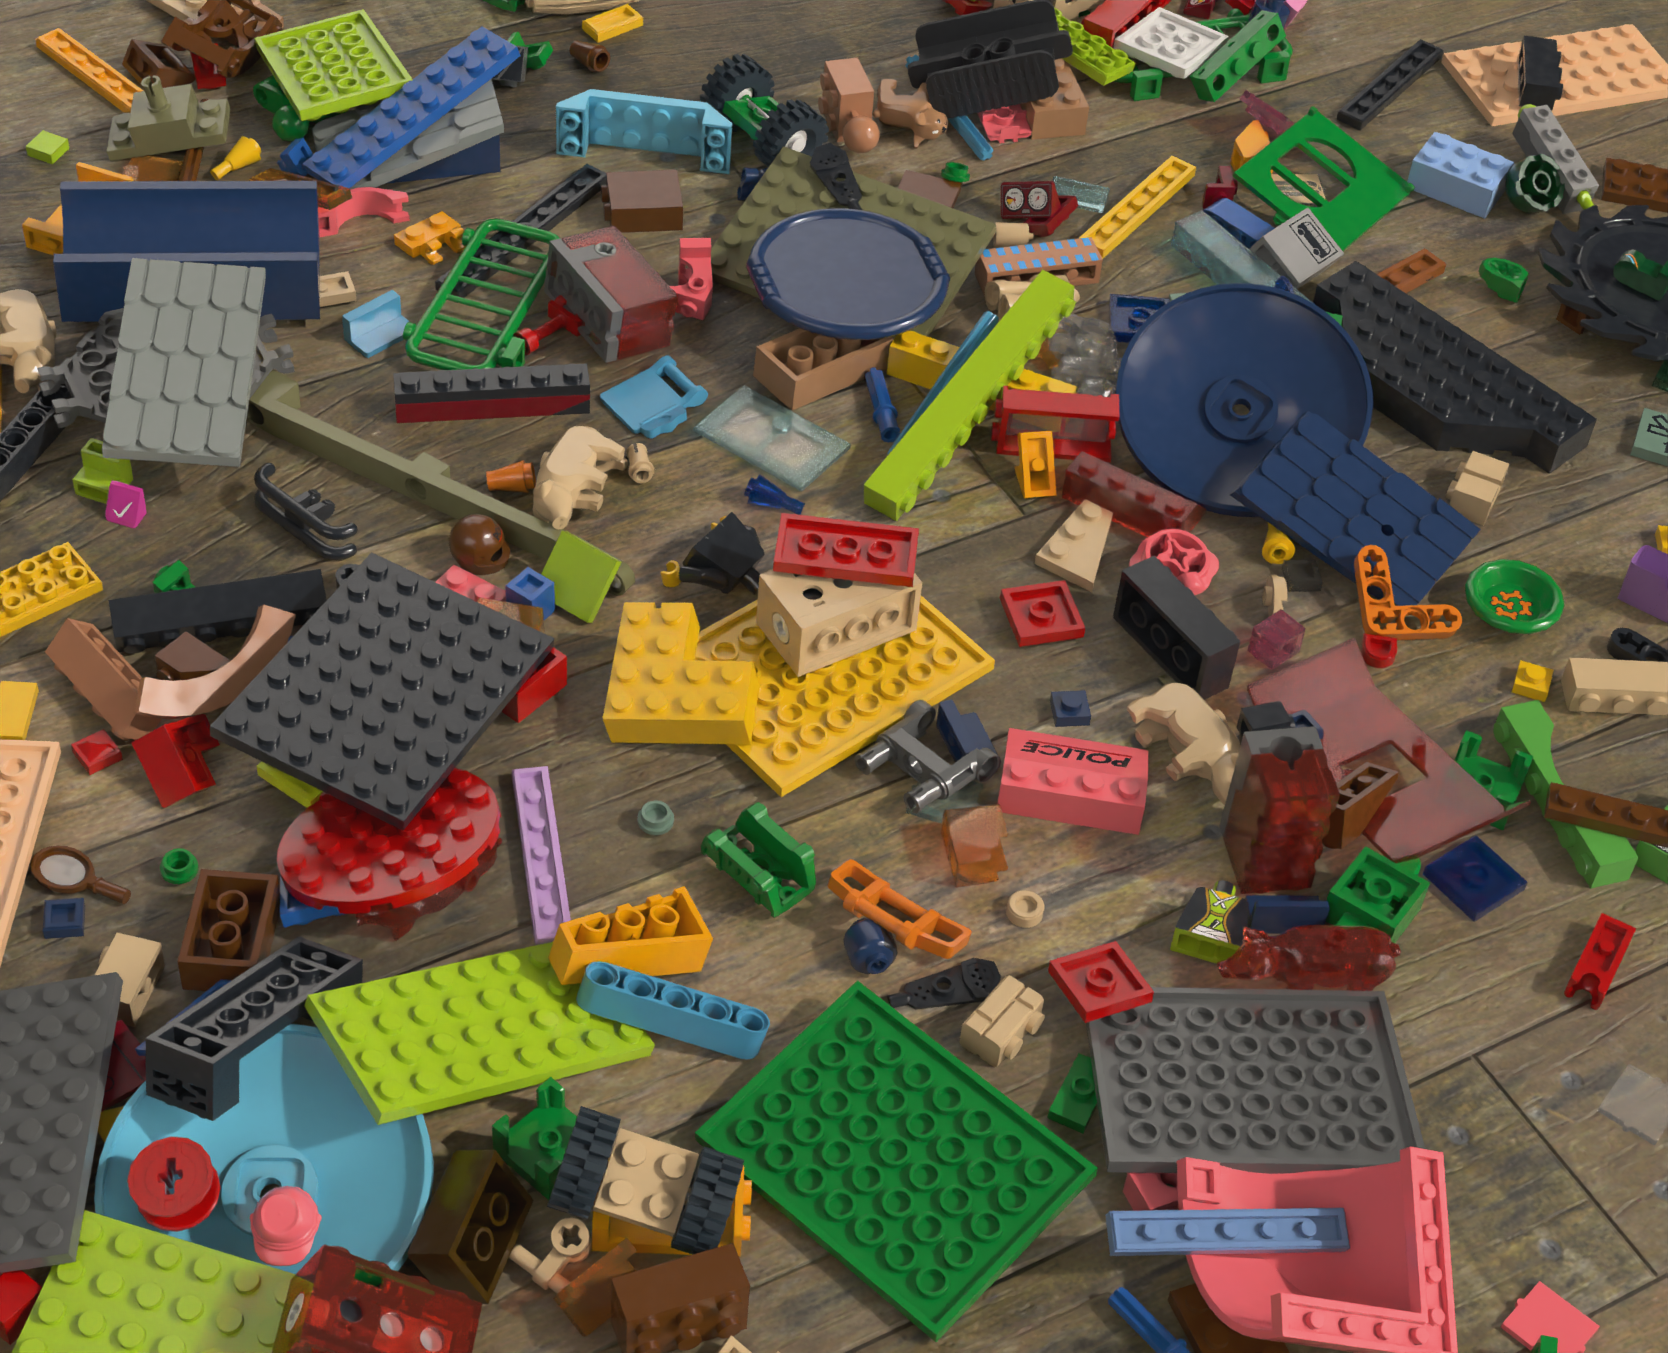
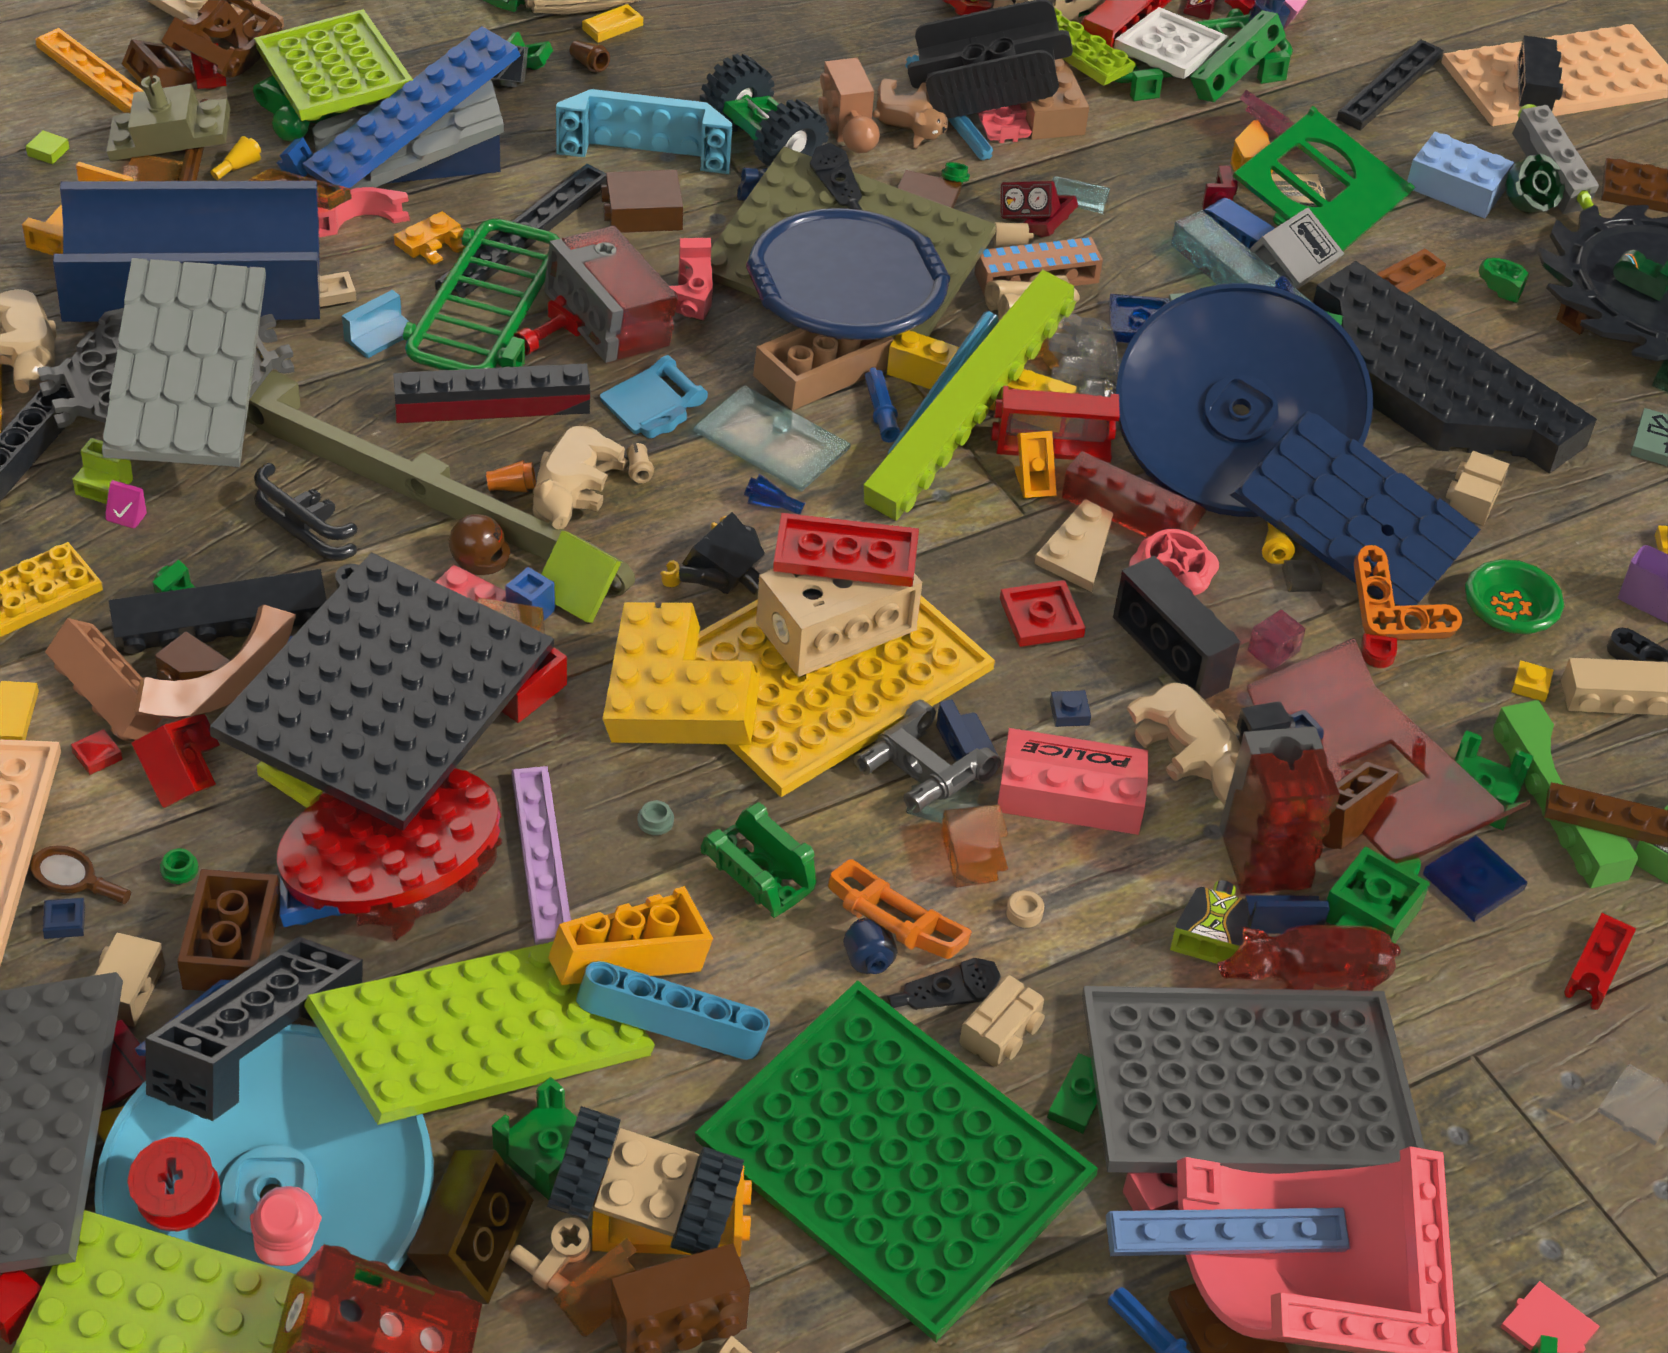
red plate [1048,941,1154,1023] -> none
yellow plate [1079,156,1196,259] -> none
tan plate [1262,575,1287,633] -> none

